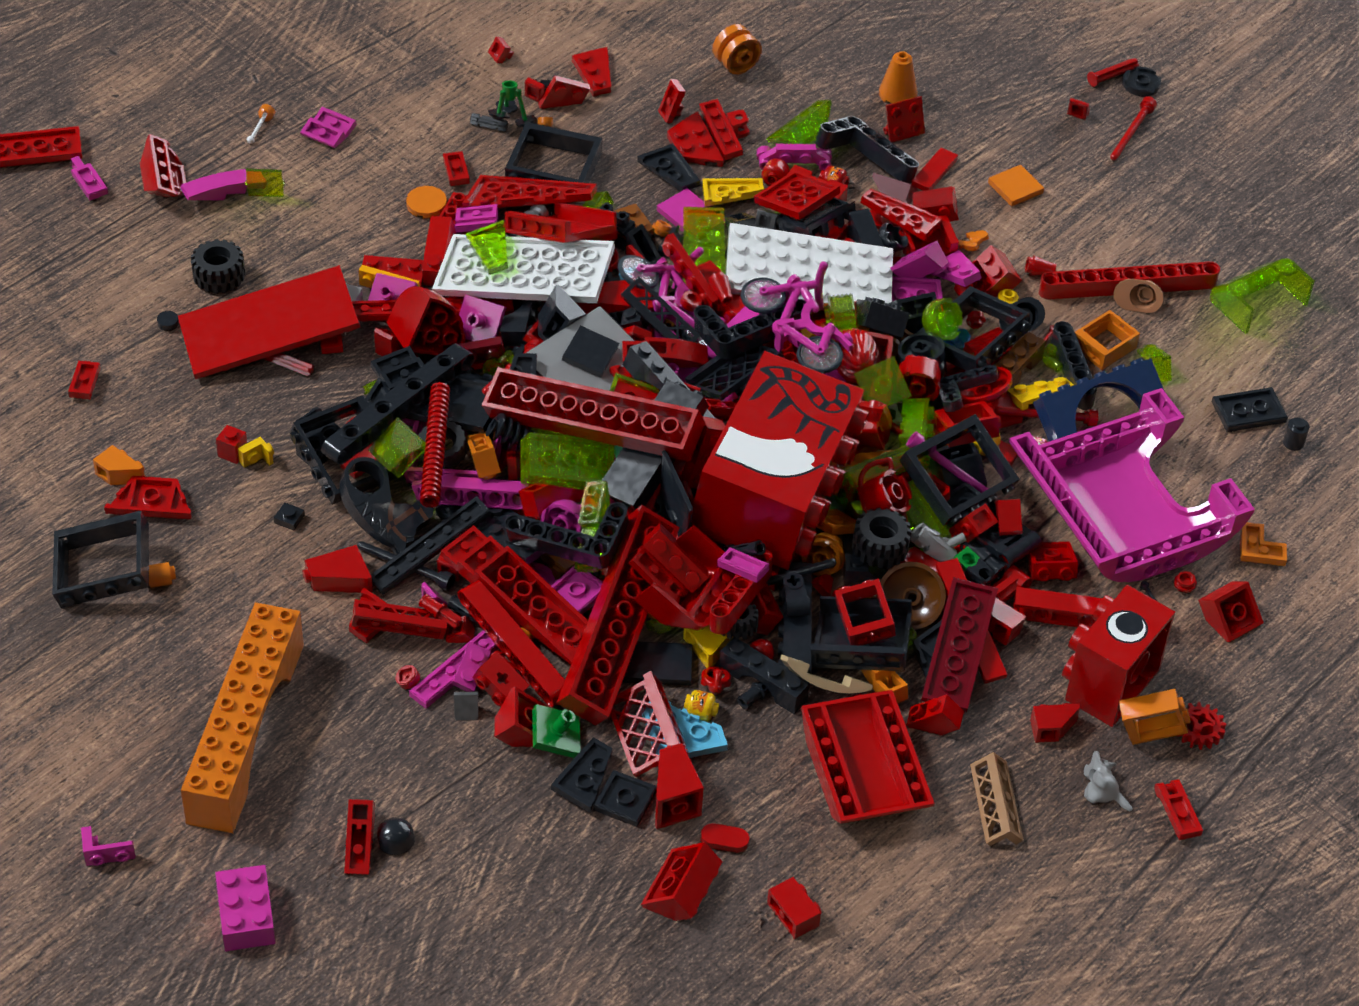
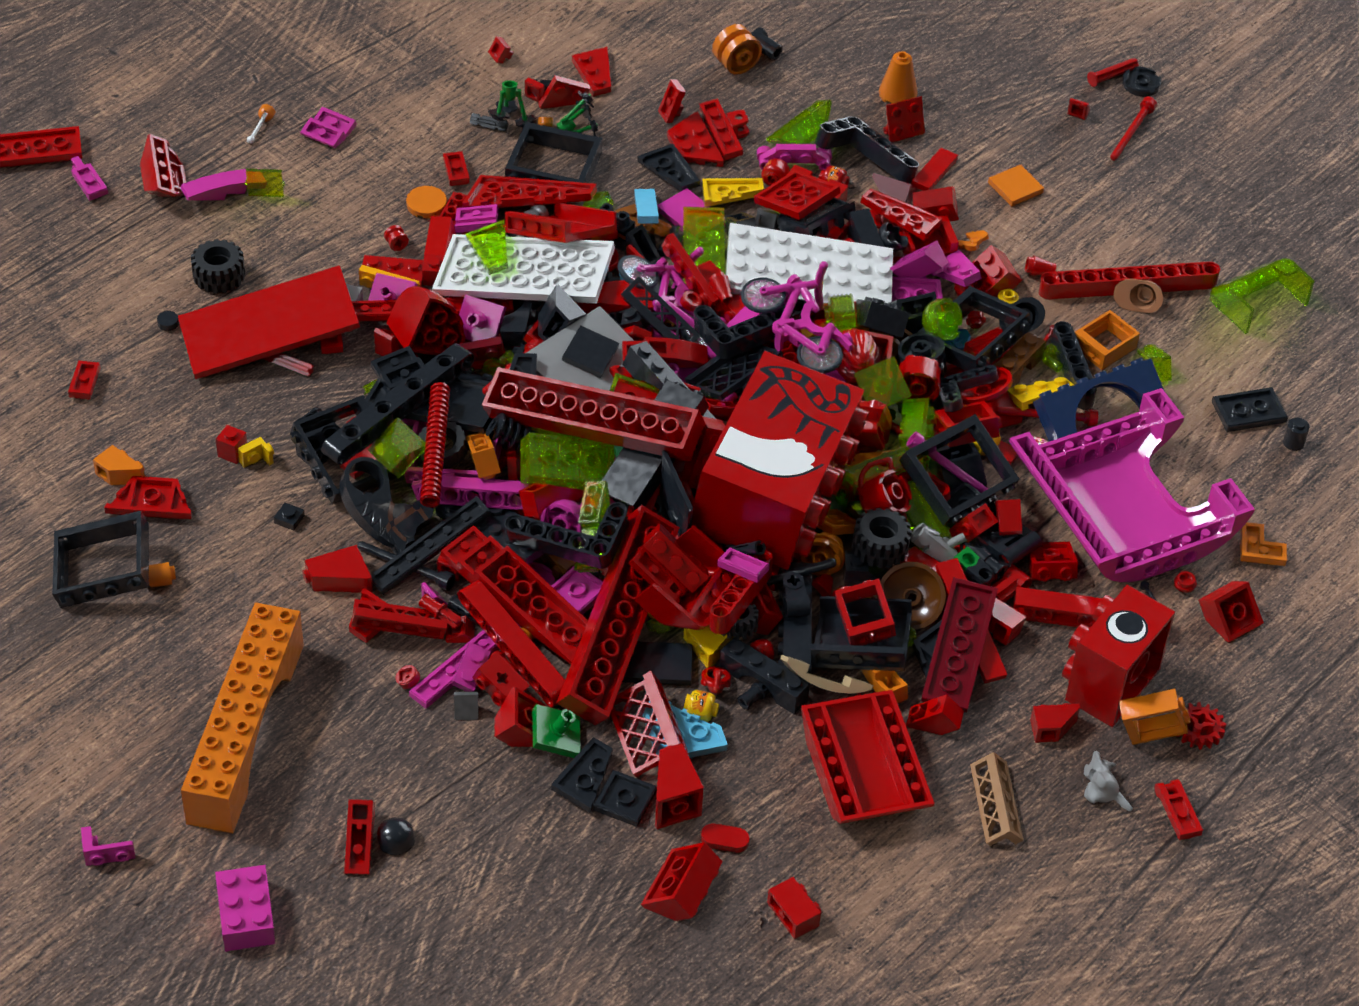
none -> red wheel [384,225,409,251]
none -> plant [556,91,598,136]
none -> medium azure tile [634,189,659,224]
none -> black piece [750,27,783,60]

